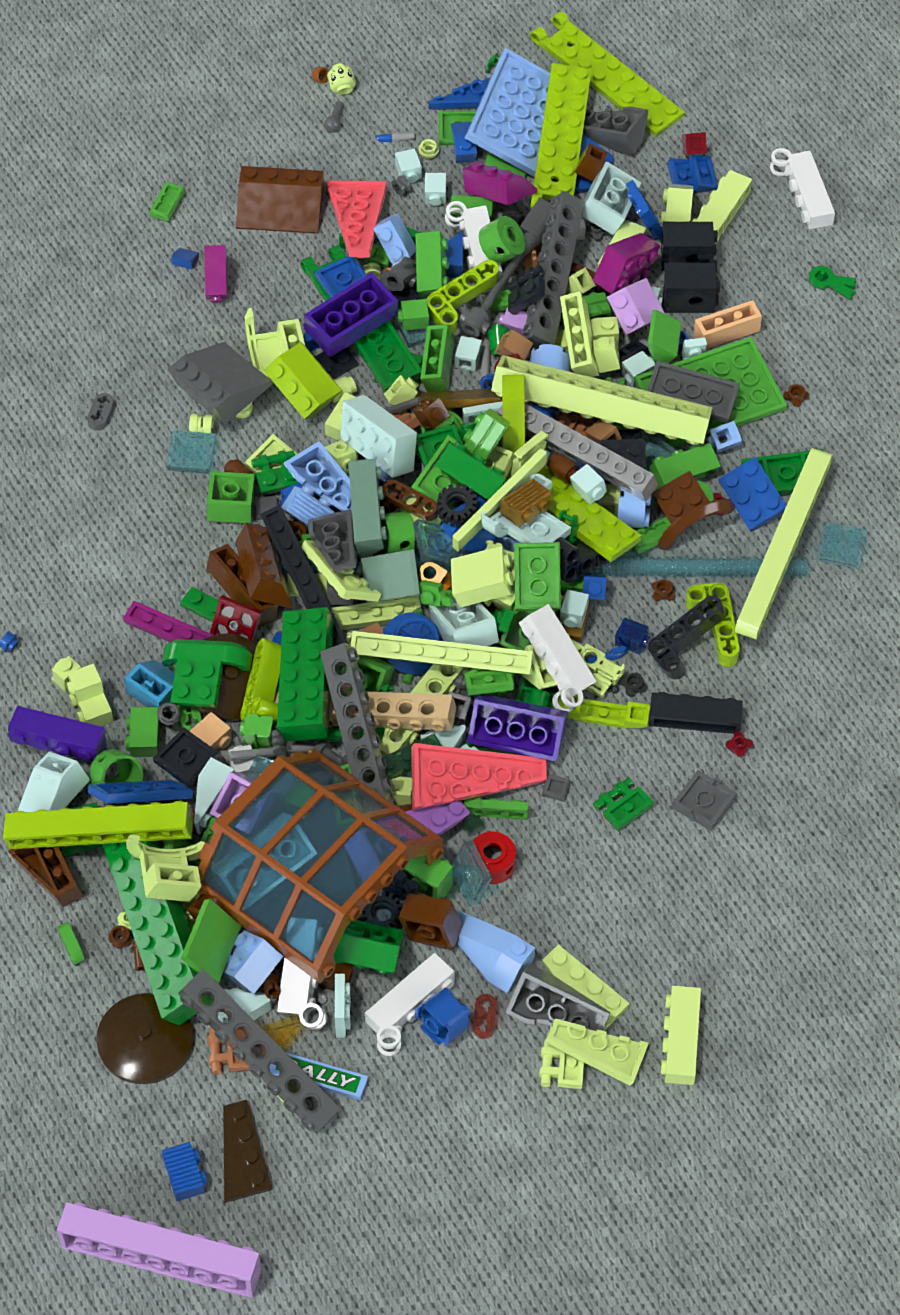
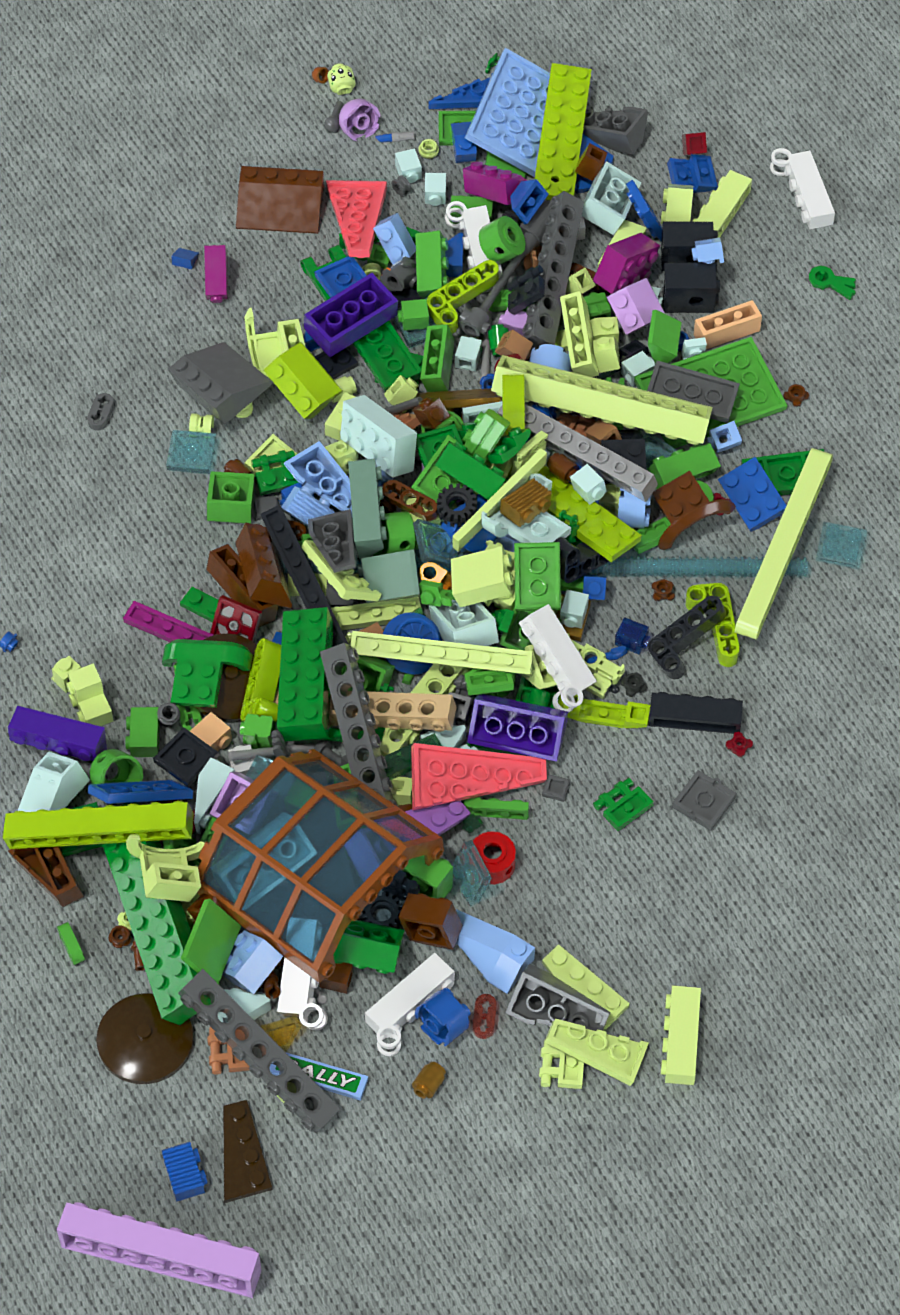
dark azure slope [124,660,175,708] -> none
bright green plate [149,182,185,222] -> none
light aqua plate [335,974,351,1038] -> none
lime hinge [530,11,685,137] -> none
dark grey plate [585,222,607,240] -> none
none -> lavender cylinder [339,99,380,141]
none -> pearl gold brick [412,1062,446,1099]
none -> green slope [488,427,531,464]
none -> blue slope [510,179,549,224]
none -> light blue brick [692,237,724,264]

